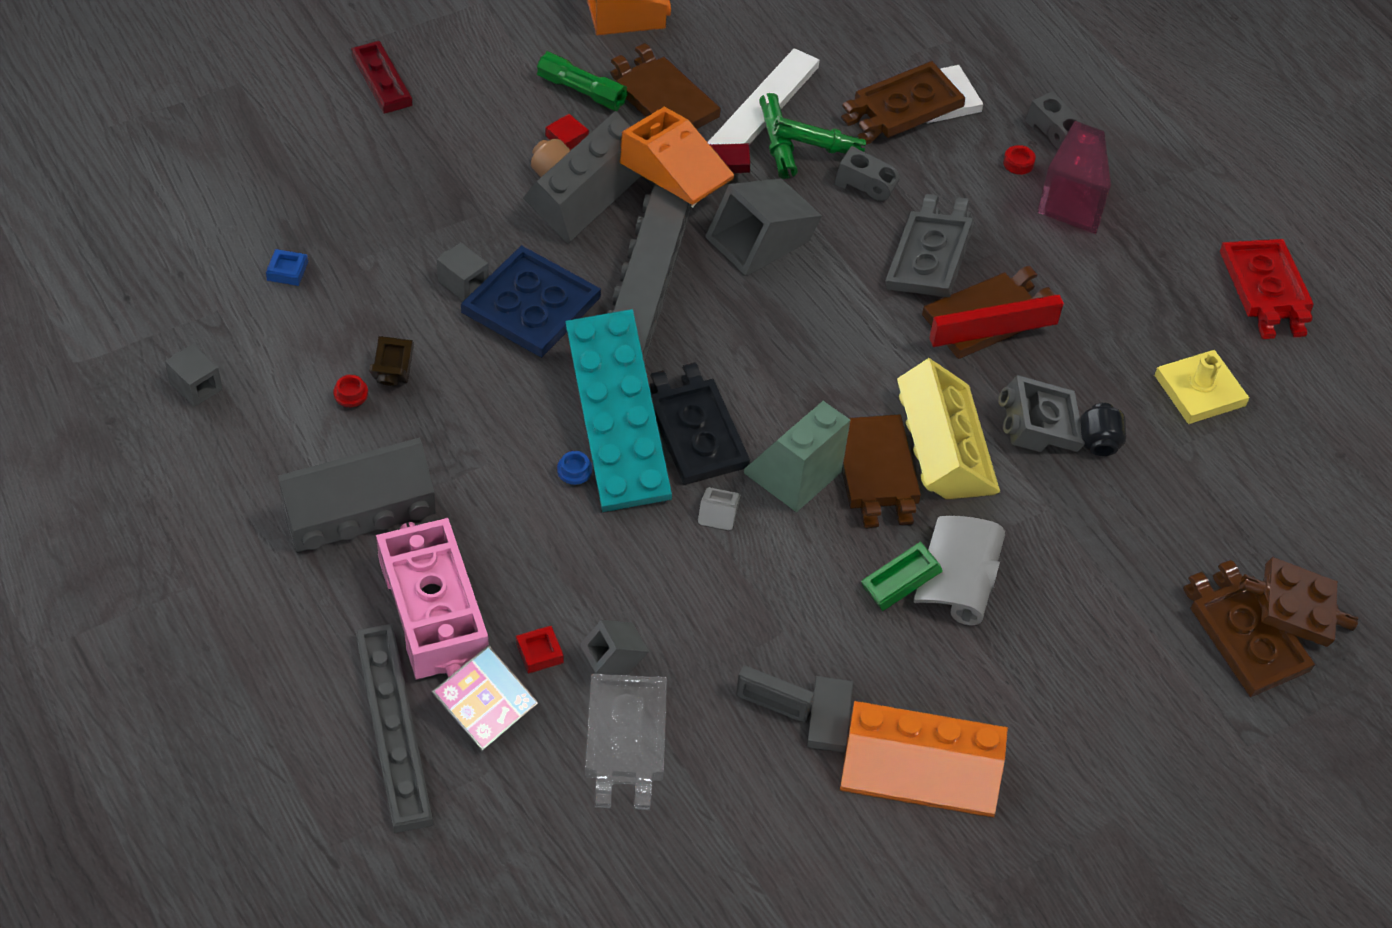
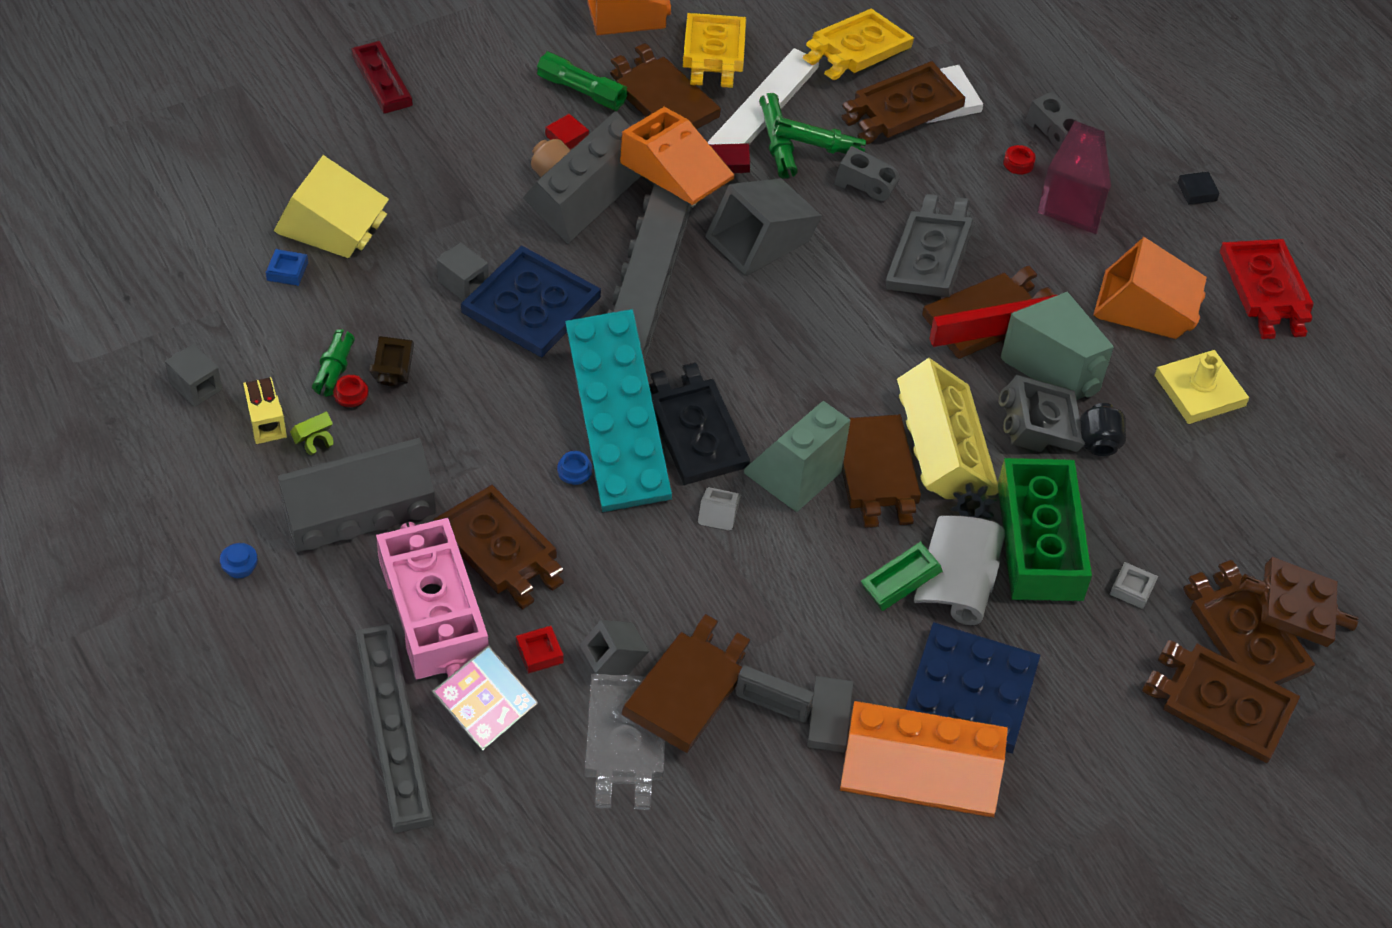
none -> blue plate [220,543,258,578]
none -> light yellow leg [243,377,287,444]
none -> light yellow slope [274,155,389,258]
none -> lime tile [290,411,333,456]
none -> green pin [312,329,355,396]
none -> reddish brown tile [433,485,564,609]
none -> reddish brown tile [621,614,750,753]
none -> yellow tile [683,13,746,88]
none -> yellow tile [802,8,914,80]
none -> dark blue plate [905,622,1040,754]
none -> black gear [951,483,997,519]
none -> green brick [998,458,1092,601]
none -> sand green slope [1000,291,1114,400]
none -> orange slope [1093,237,1207,339]
none -> light grey tile [1110,562,1158,609]
none -> reddish brown tile [1142,640,1300,763]
none -> black tile [1178,172,1220,205]

